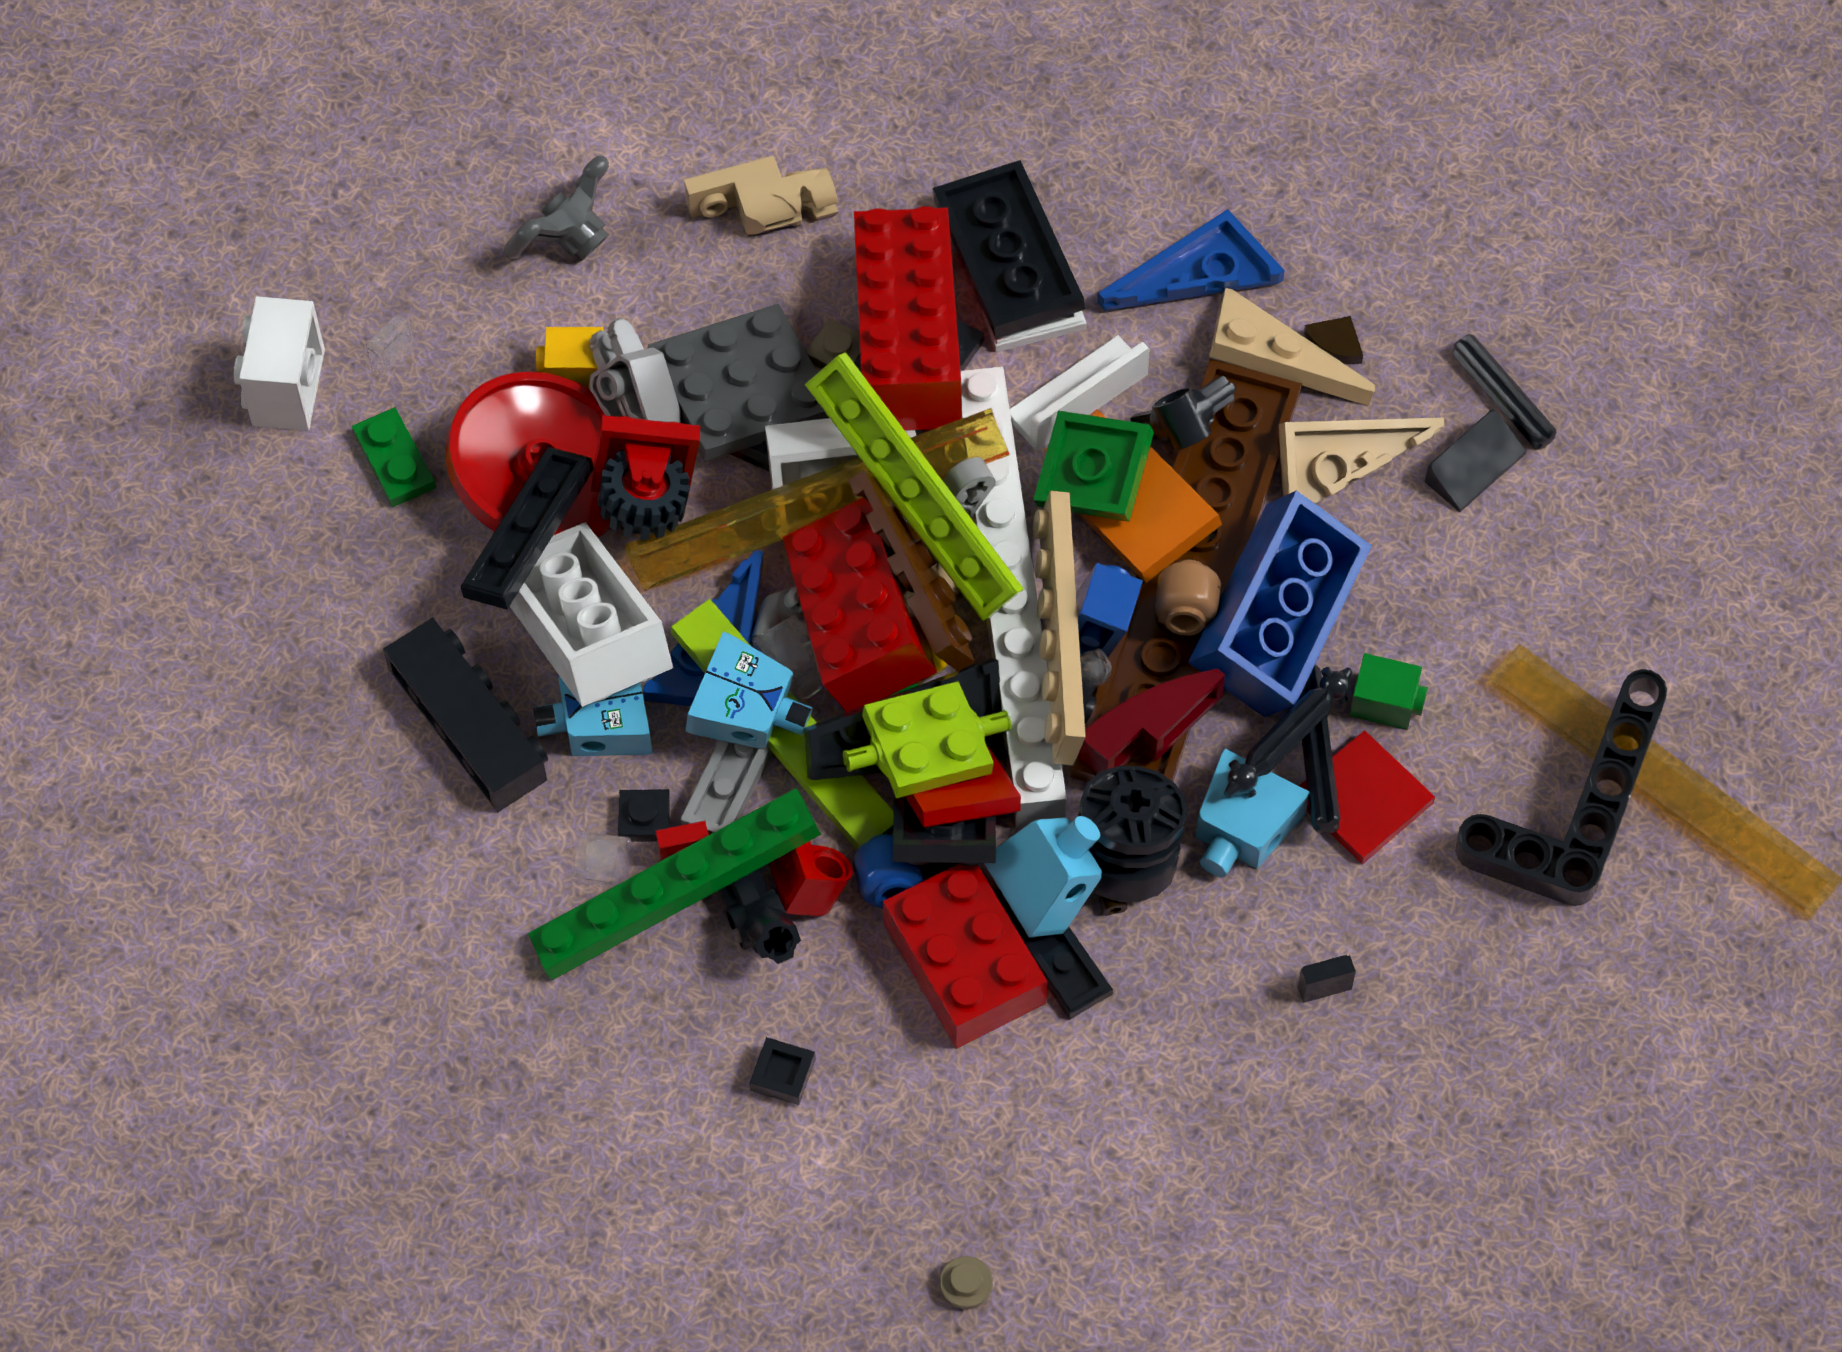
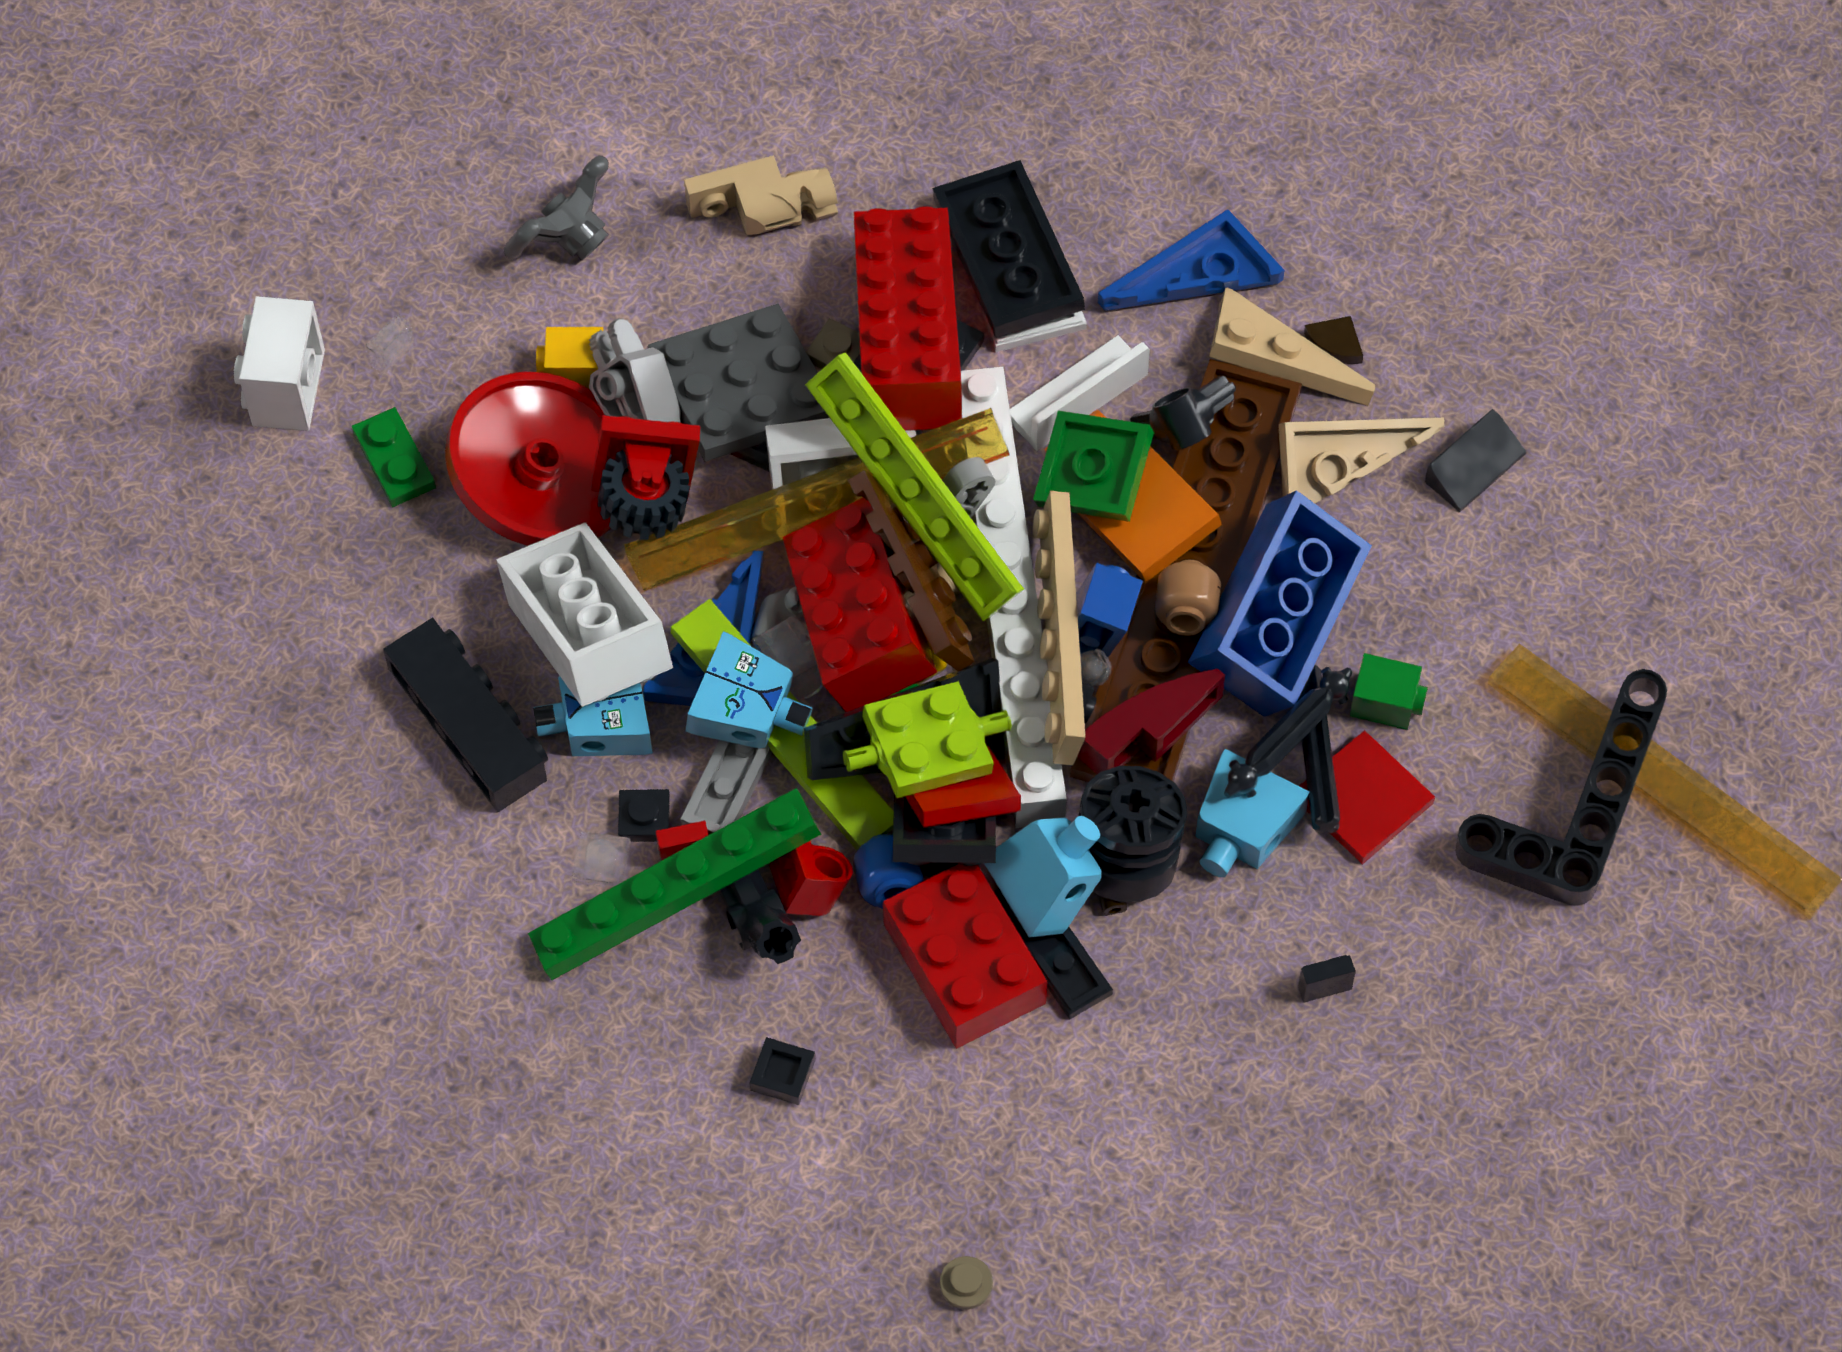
black tile [460,447,594,610] -> none
black axle [1453,334,1557,449] -> none

